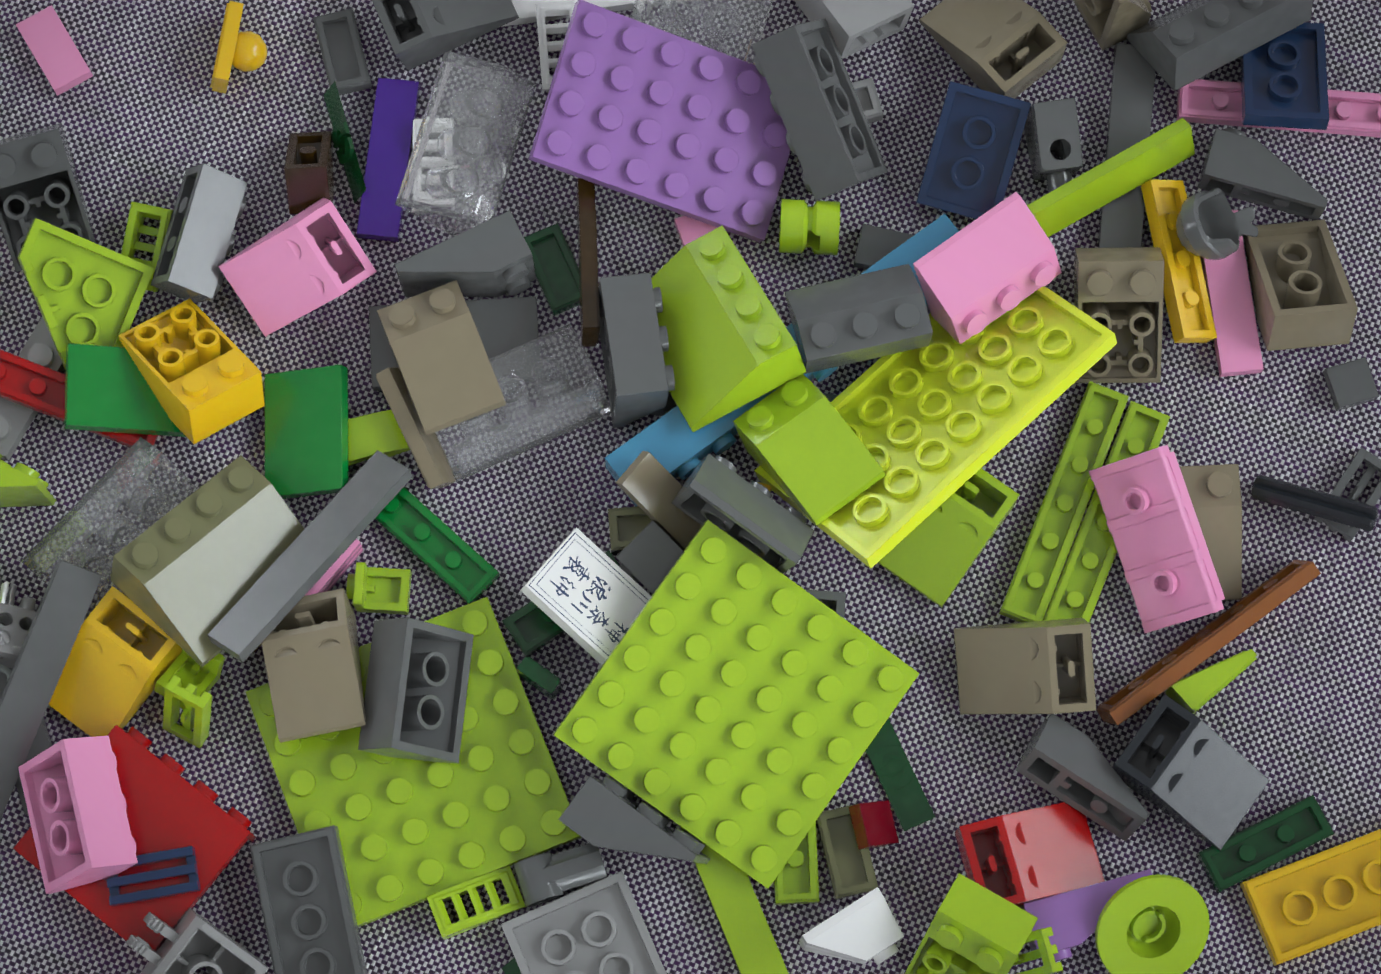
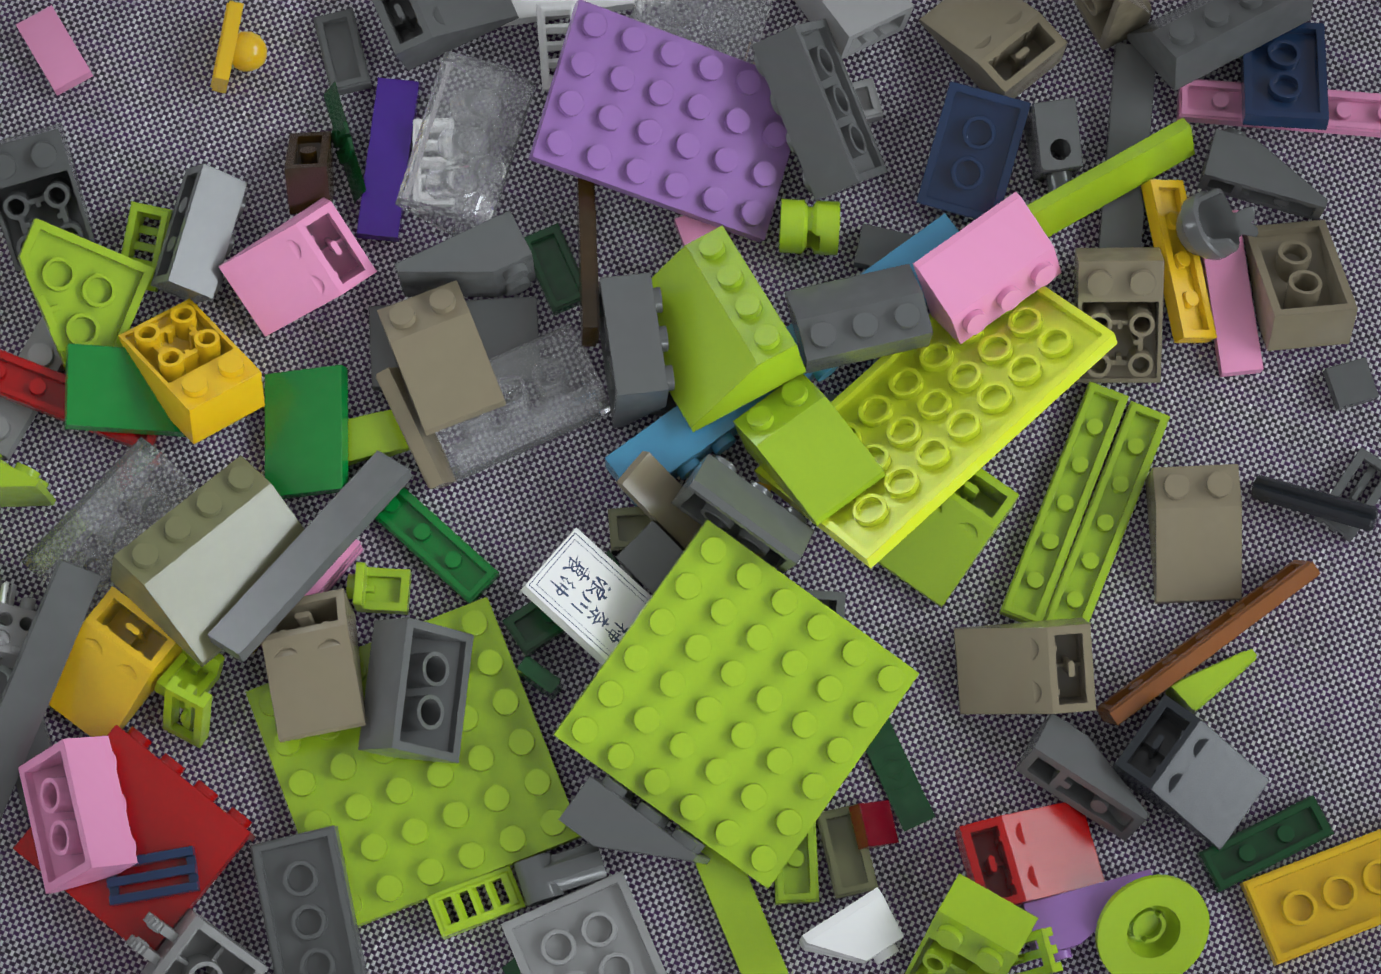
bright pink container [1089,444,1225,633] -> none

